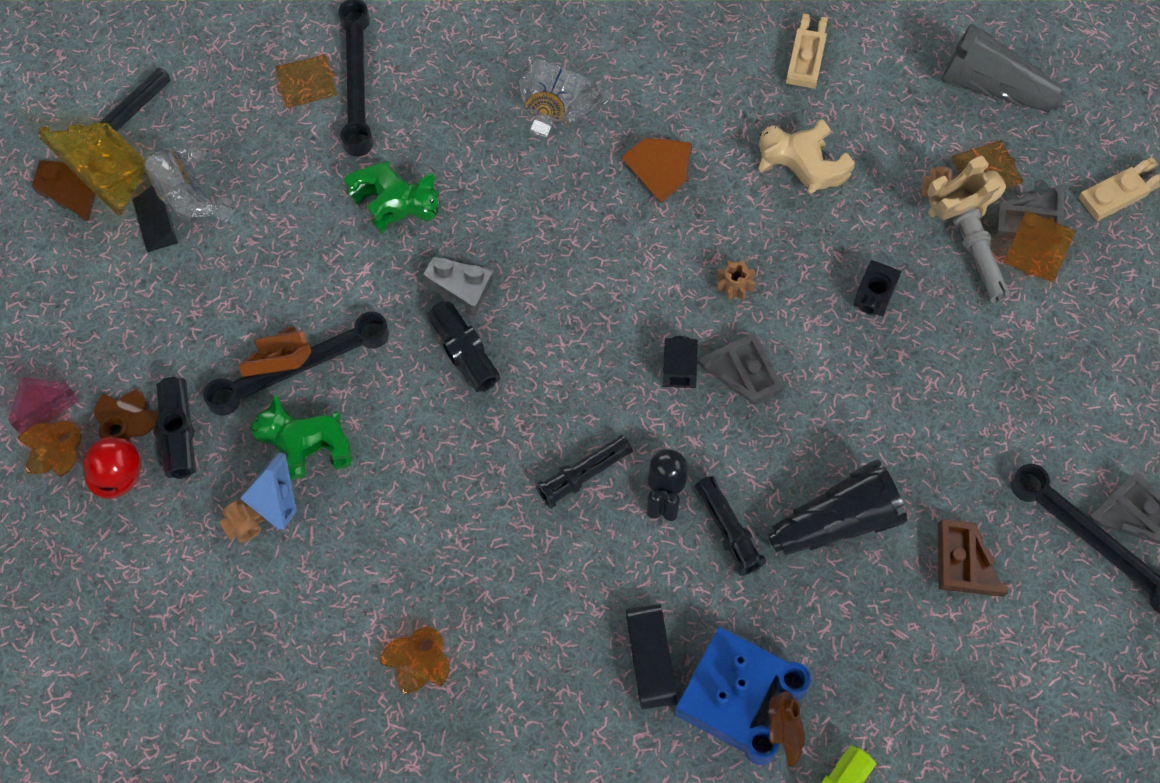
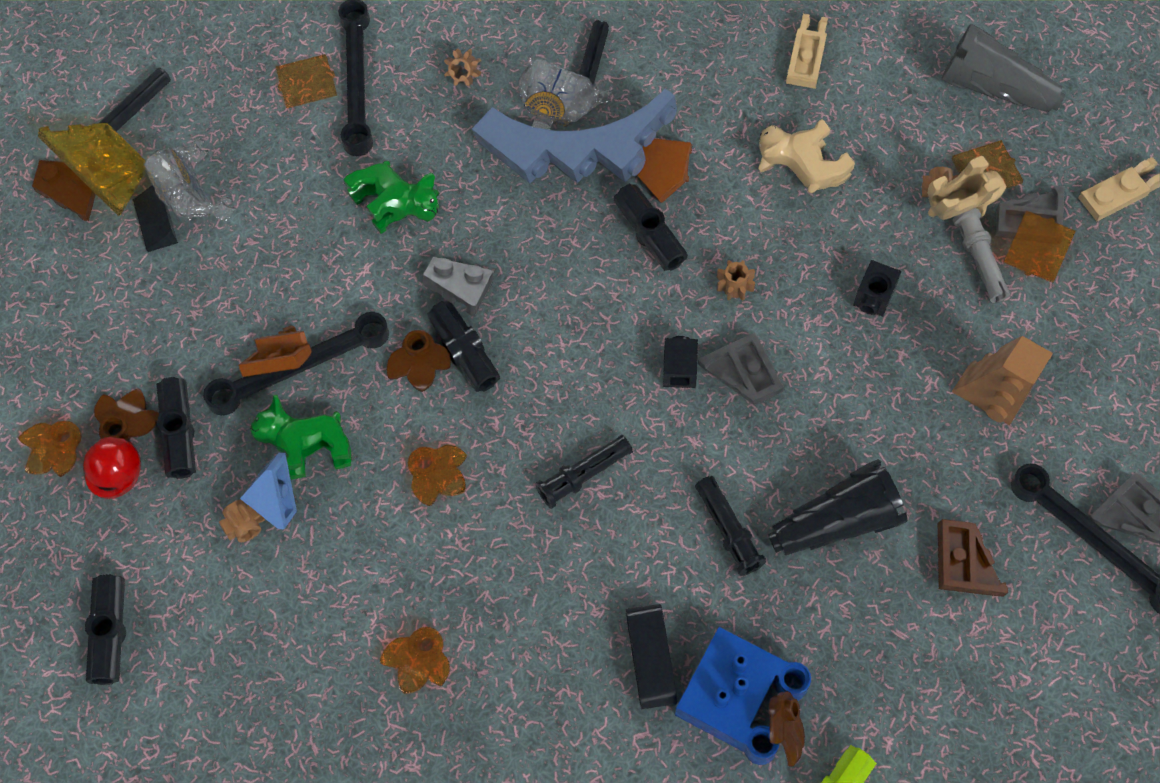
clear pink slope [8,377,80,436] -> none
black piece [647,449,688,521] -> none
none -> black piece [85,574,126,685]
none -> reddish brown plate [387,330,451,392]
none -> clear orange plate [408,445,467,506]
none -> medium nougat gear [444,48,482,86]
none -> sand blue arch [472,88,677,183]
none -> black axle [575,20,609,99]
none -> black piece [614,183,688,271]
none -> medium nougat wedge [952,336,1053,426]

